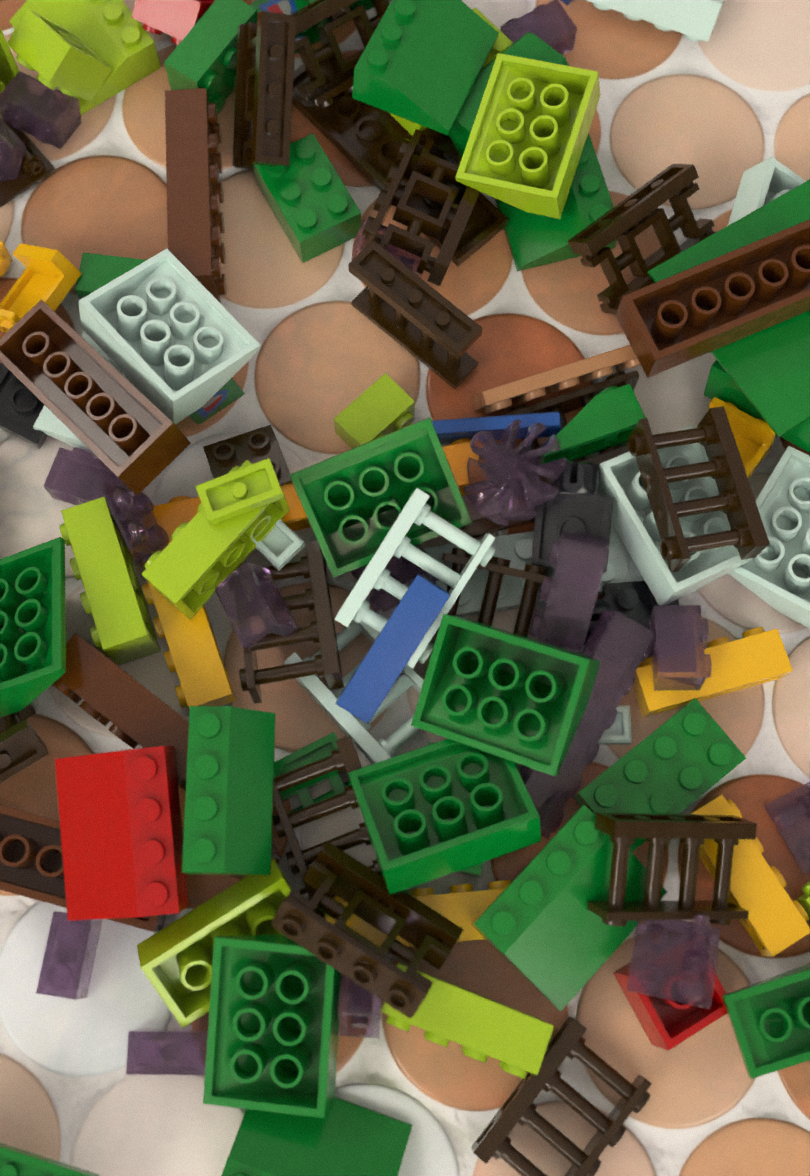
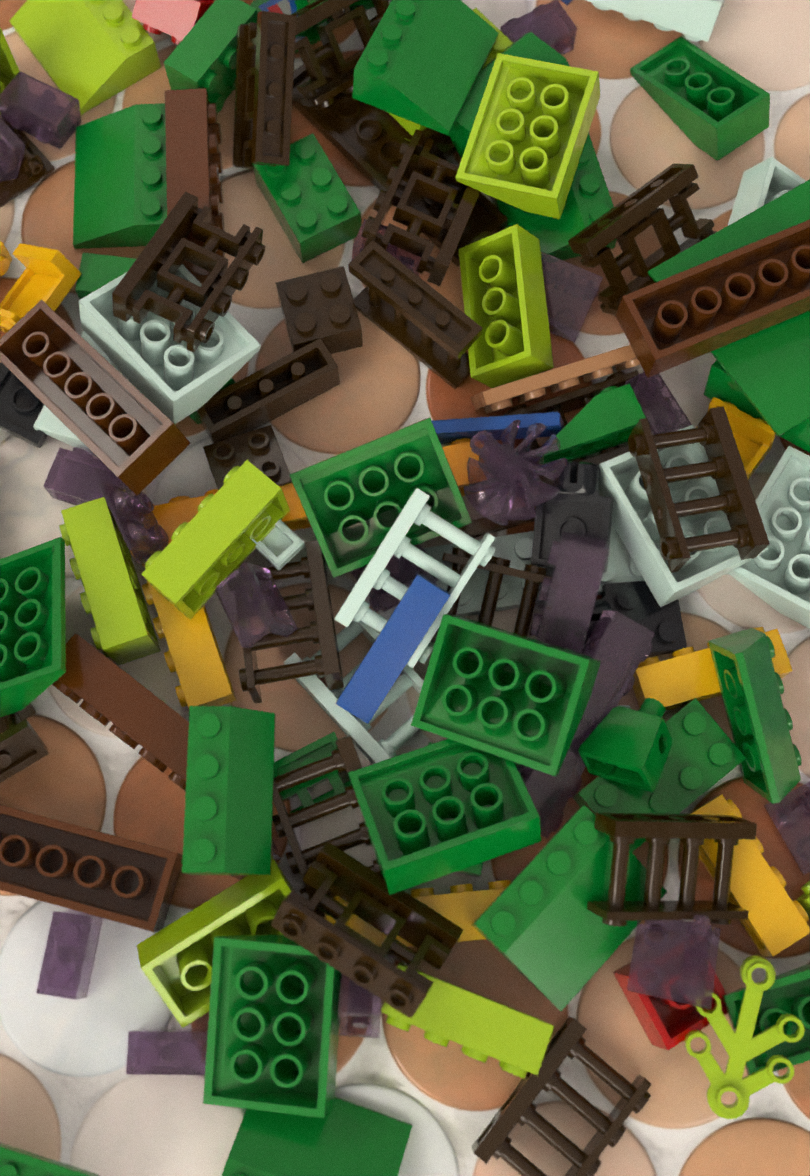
lime brick [7,8,112,102] -> none
red slope [55,745,189,921] -> none
lime plate [195,458,285,526] -> none
lime brick [333,373,415,449] -> none
brick [649,605,712,690] -> none
none -> green slope [73,103,167,249]
none -> dark brown fence [112,191,266,353]
none -> dark brown brick [196,338,340,443]
none -> dark brown brick [276,266,363,354]
none -> lime brick [458,224,554,388]
none -> hinge [541,252,603,342]
none -> green torso [578,698,672,793]
none -> bracket [625,372,692,434]
none -> green slope [630,37,770,161]
none -> lime plant [685,955,804,1119]
none -> green slope [708,628,802,804]

